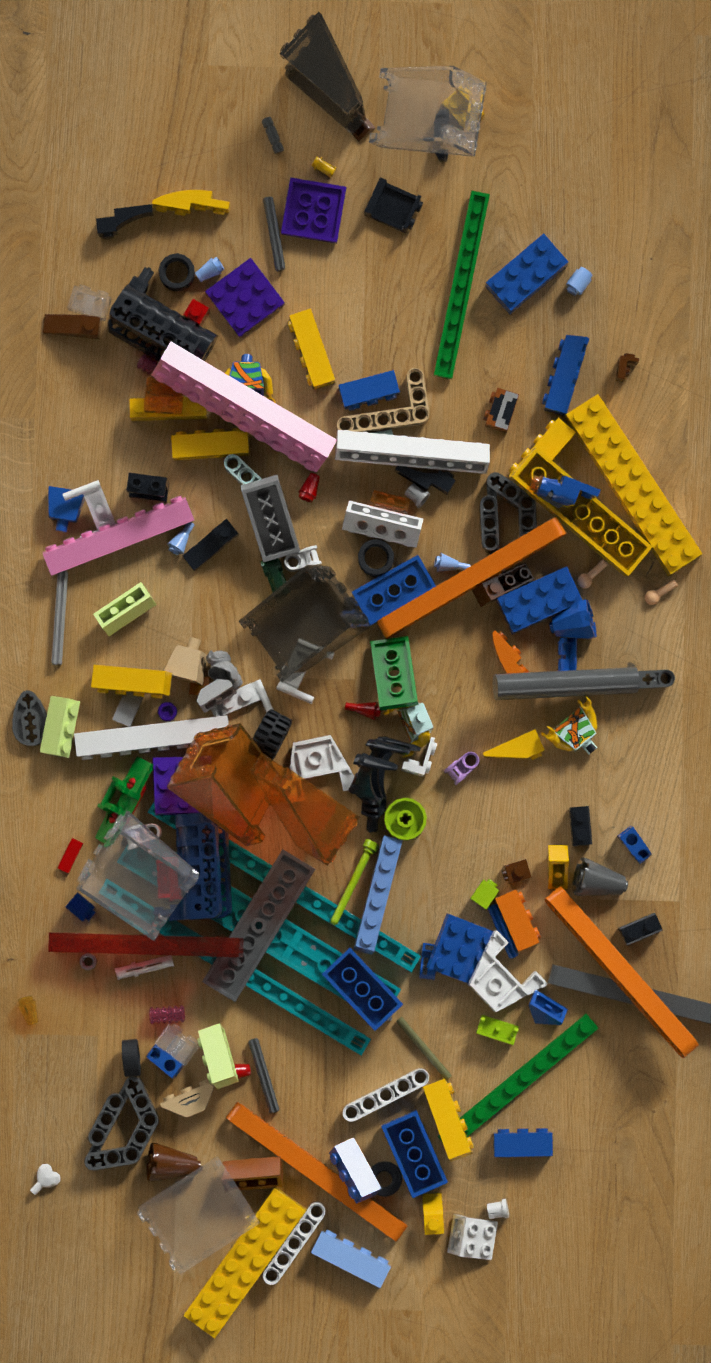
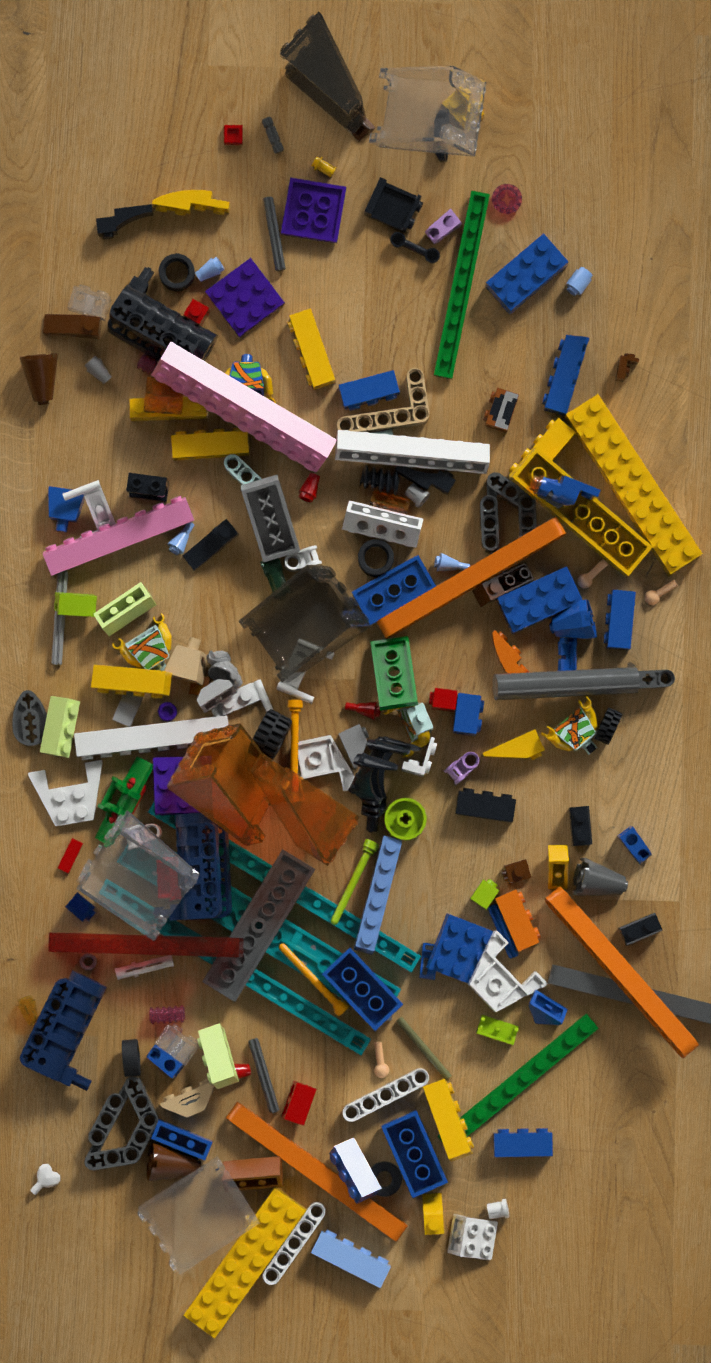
none -> reddish brown cone [20,353,58,405]
none -> dark blue piece [20,970,107,1091]
none -> white wing [28,760,103,827]
none -> lime hinge [54,592,97,617]
none -> light grey cone [85,356,112,384]
none -> torso [112,613,172,671]
none -> blue brick [151,1119,213,1160]
none -> red tile [224,125,243,145]
none -> light orange piece [279,944,350,1017]
none -> red hinge [281,1080,317,1126]
none -> light orange piece [288,700,303,792]
none -> light grey slope [338,724,369,769]
none -> black piece [359,465,400,496]
none -> light nougat bar [374,1042,389,1078]
none -> black bar [390,232,440,264]
none -> lavender leg [425,209,462,244]
none -> red brick [429,688,458,712]
none -> blue brick [453,693,484,736]
none -> black brick [455,788,516,823]
none -> clear pink gear [492,184,522,214]
none -> black tyre [594,707,622,745]
none -> blue brick [603,590,636,650]

